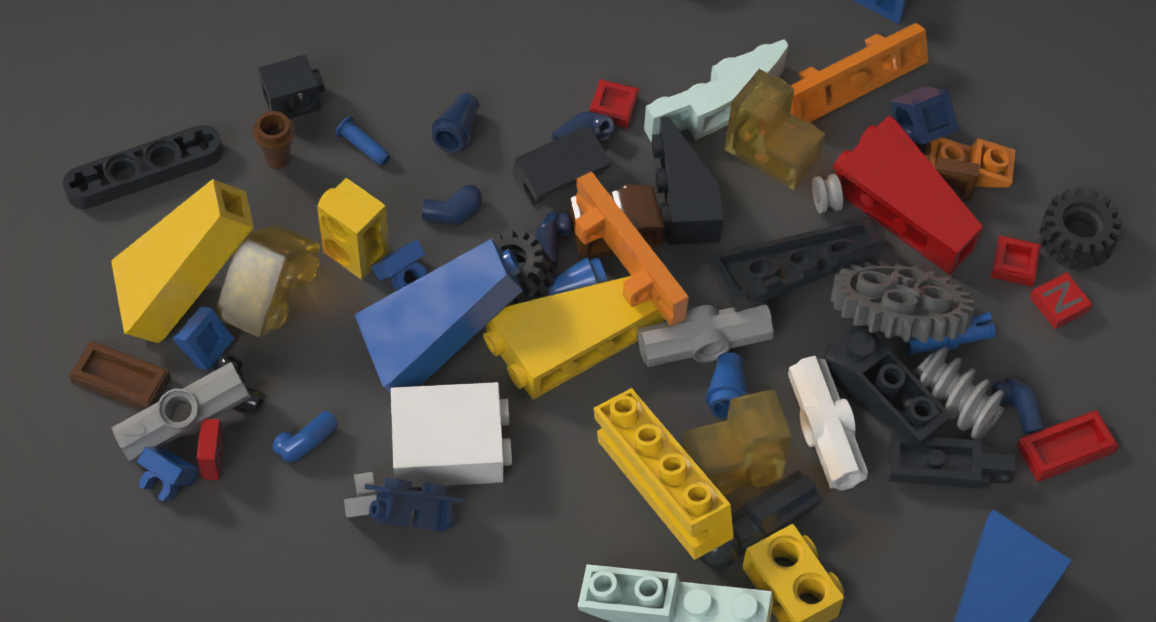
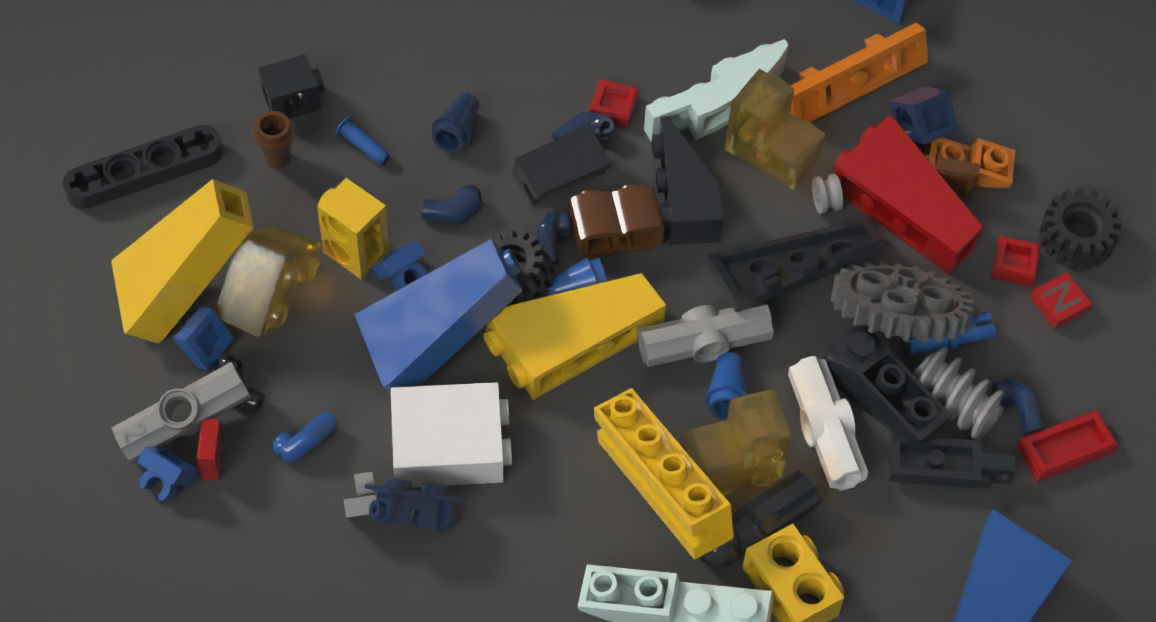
reddish brown tile [69,340,171,410] -> none
orange hinge [575,171,689,327] -> none

